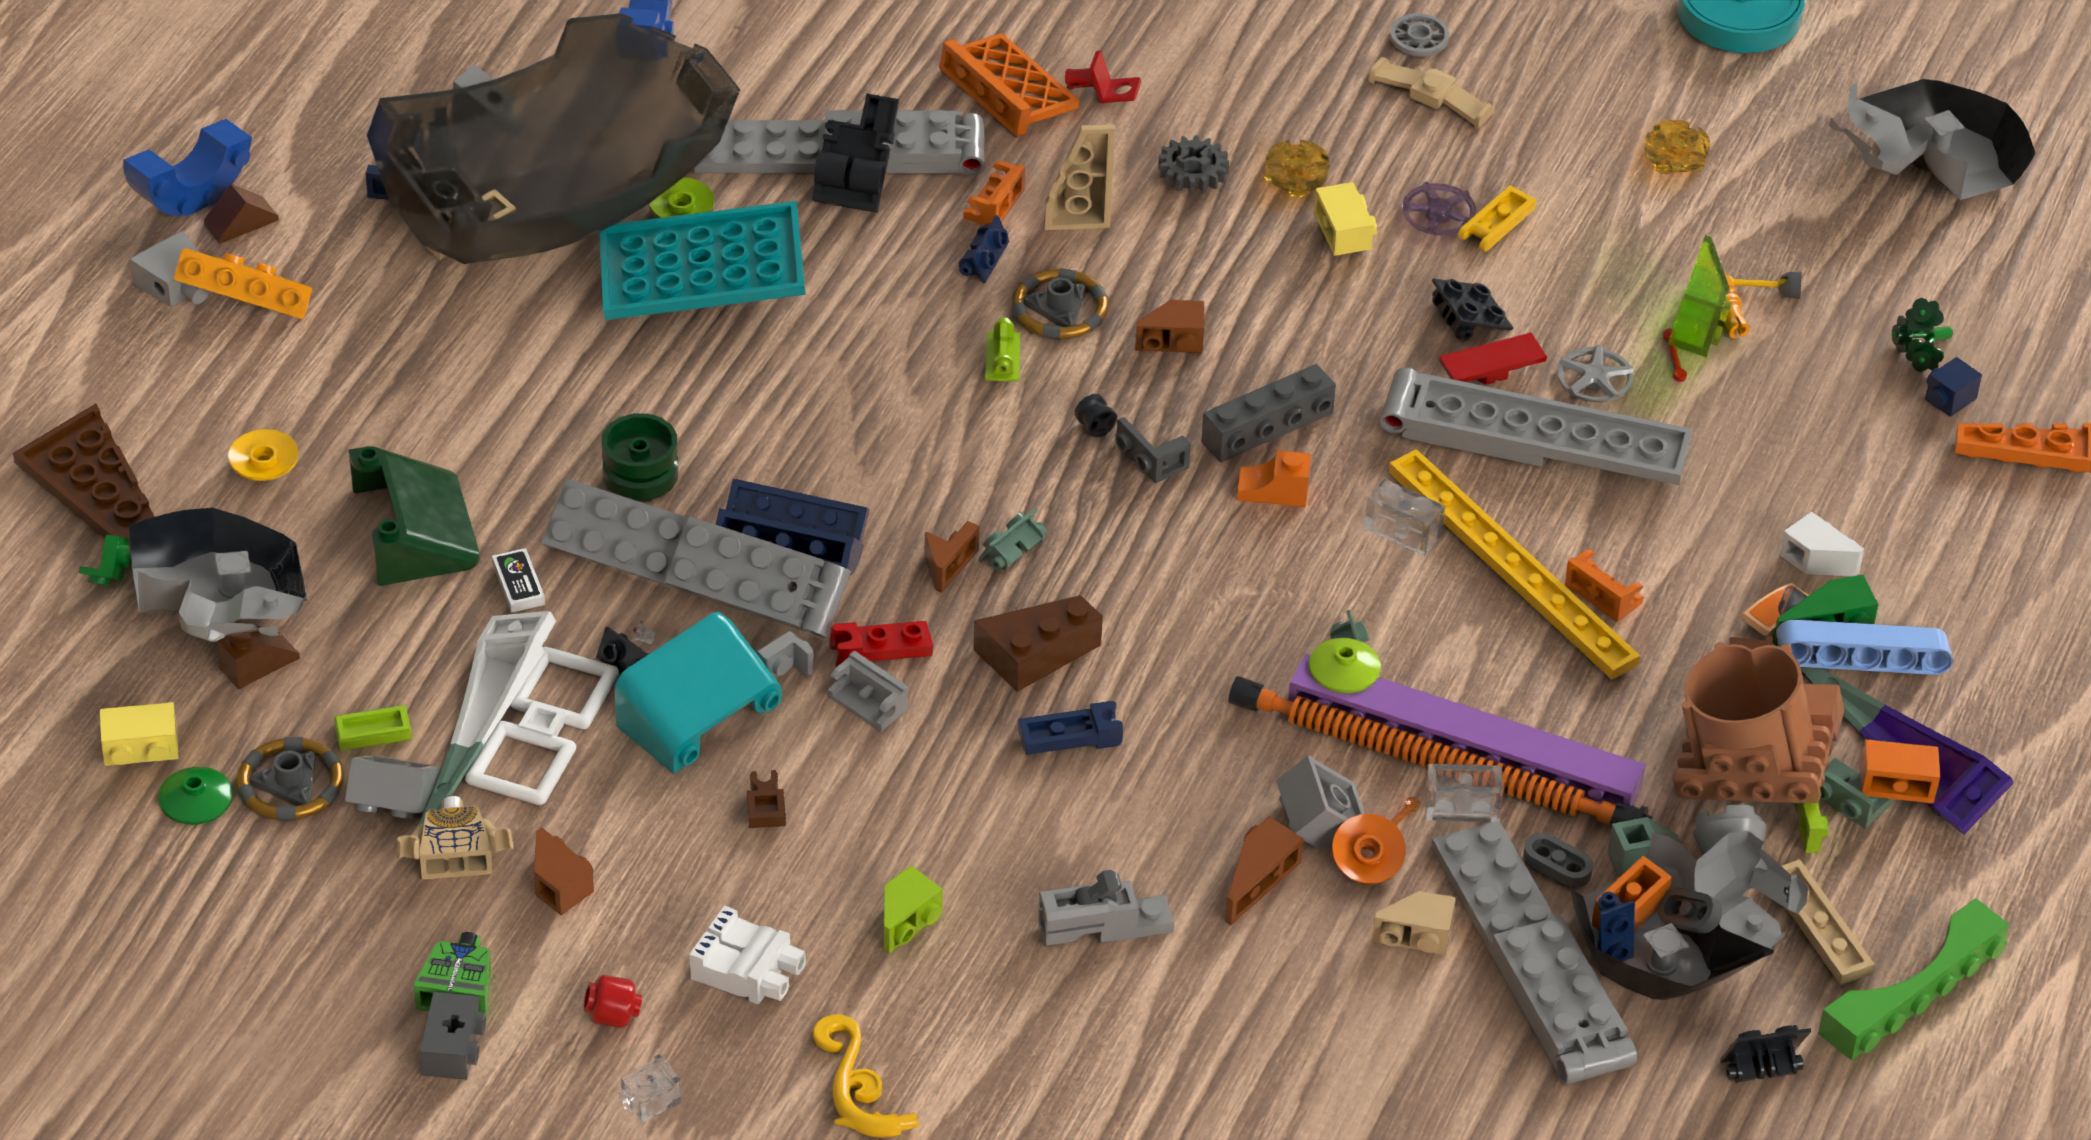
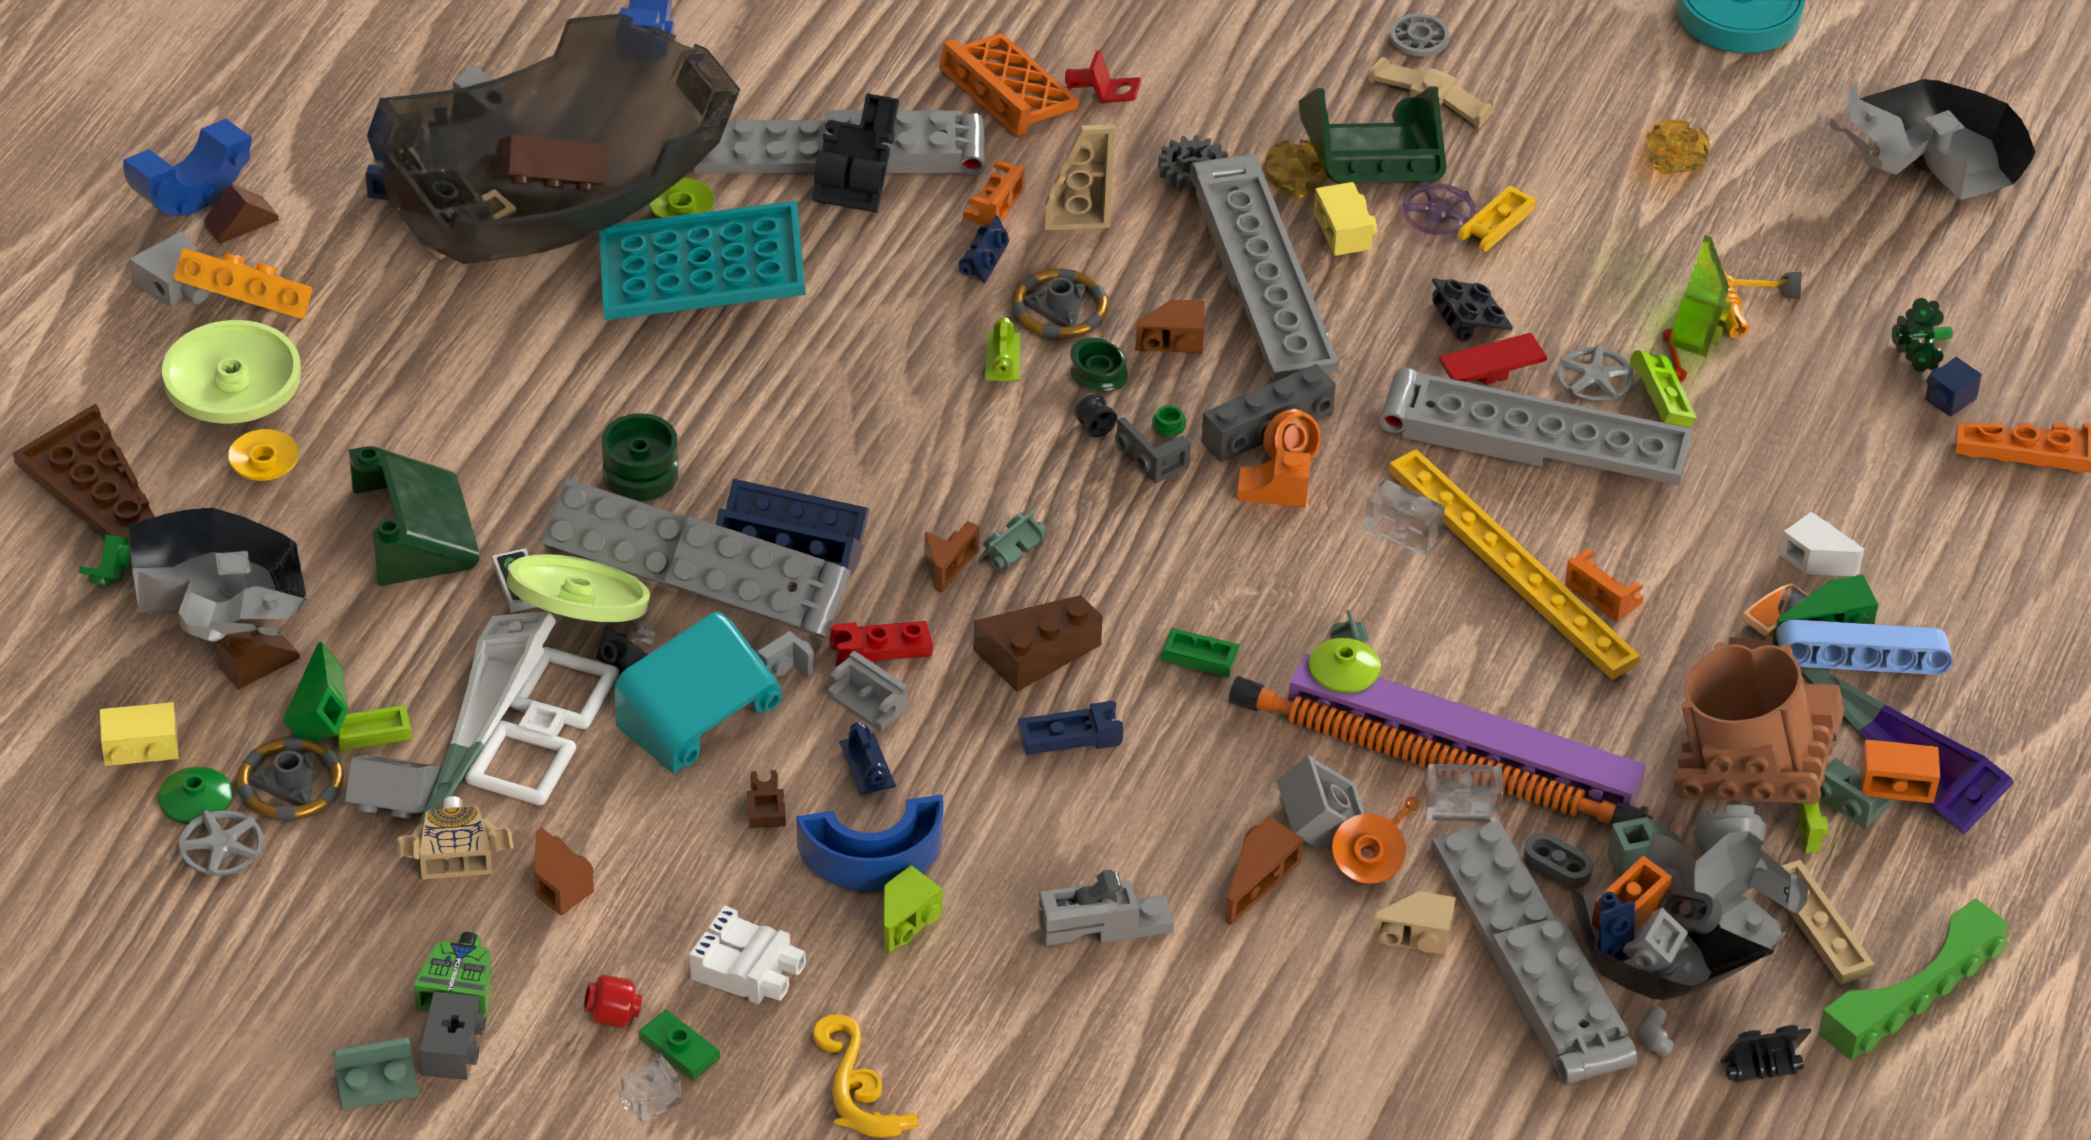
none -> yellowish green dish [162,320,301,424]
none -> light grey wheel [179,810,264,876]
none -> green slope [283,642,349,741]
none -> sand green bracket [333,1038,419,1110]
none -> reddish brown wedge [494,135,609,191]
none -> yellowish green dish [507,554,650,622]
none -> green plate [639,1009,720,1081]
none -> blue brick [797,794,944,892]
none -> dark blue hinge [839,722,896,795]
none -> dark green piece [1070,337,1128,392]
none -> green plate [1152,405,1186,437]
none -> green plate [1161,628,1240,678]
none -> light grey hinge [1190,153,1339,382]
none -> orange piece [1263,409,1321,459]
none -> dark green windscreen [1298,86,1447,184]
none -> light grey bracket [1623,908,1688,973]
none -> lime plate [1630,350,1697,427]
none -> light grey arm [1638,1006,1674,1057]

